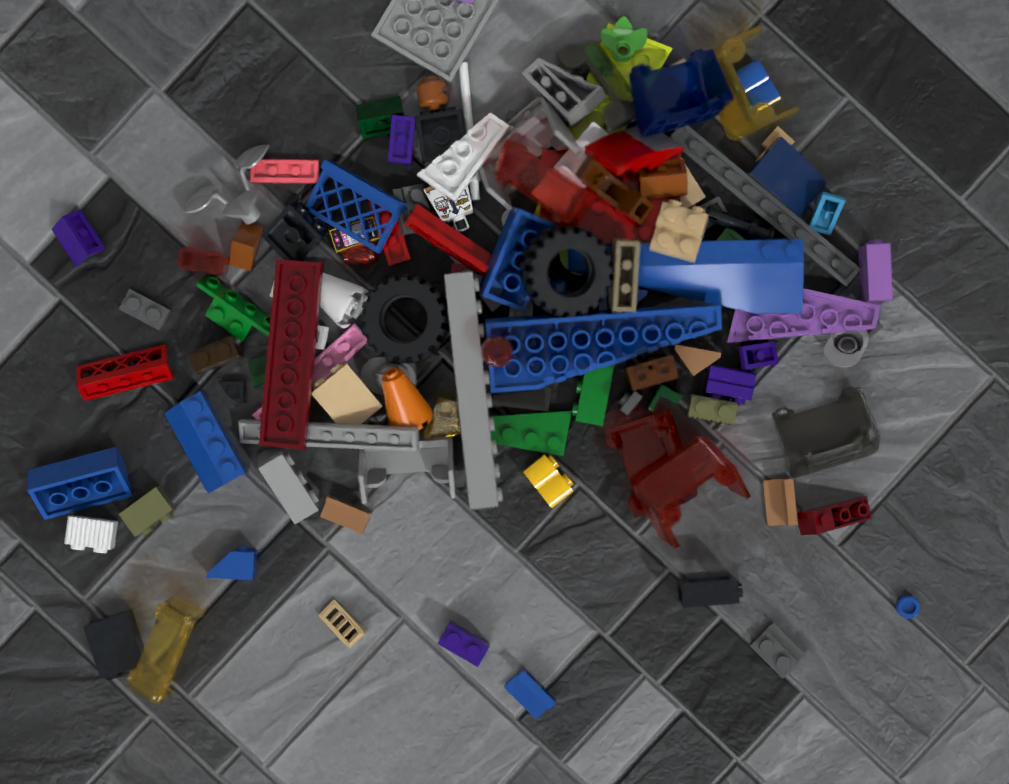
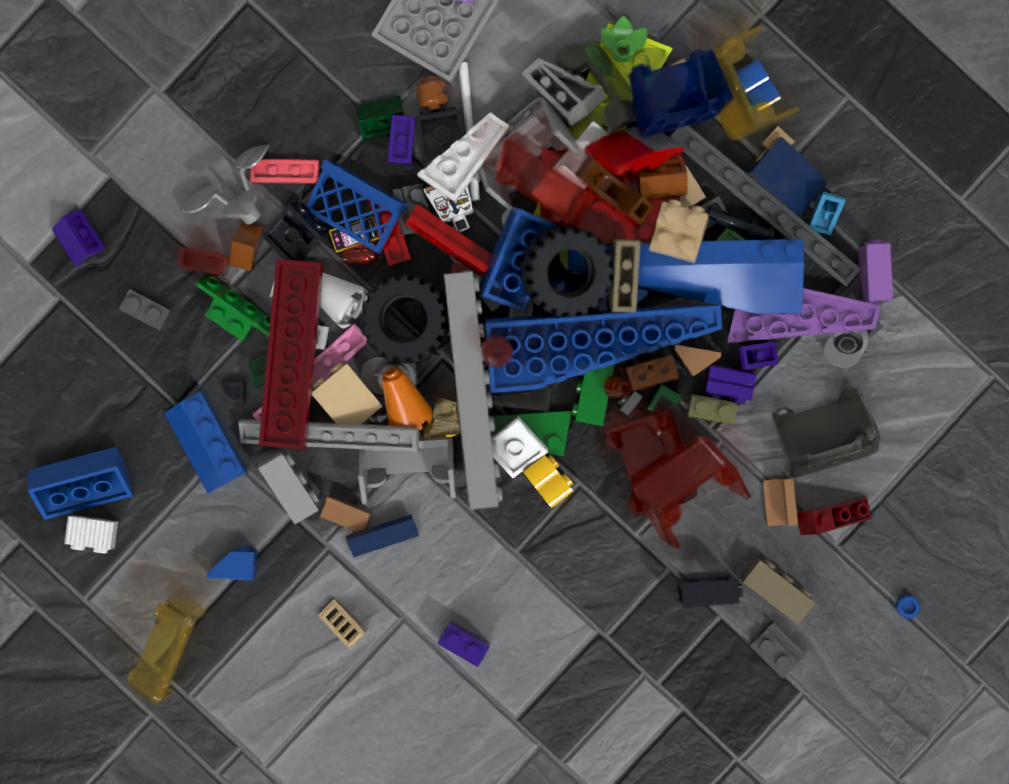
red fence [76,344,173,401] -> none
black brick [83,609,149,680] -> none
olive brick [119,486,176,537] -> none
dark brown brick [188,336,243,375] -> none
blue panel [505,667,556,719] -> none
none -> dark blue tile [346,514,419,557]
none -> white tile [491,416,548,478]
none -> clear red cone [604,375,632,398]
none -> dark tan brick [740,558,815,625]

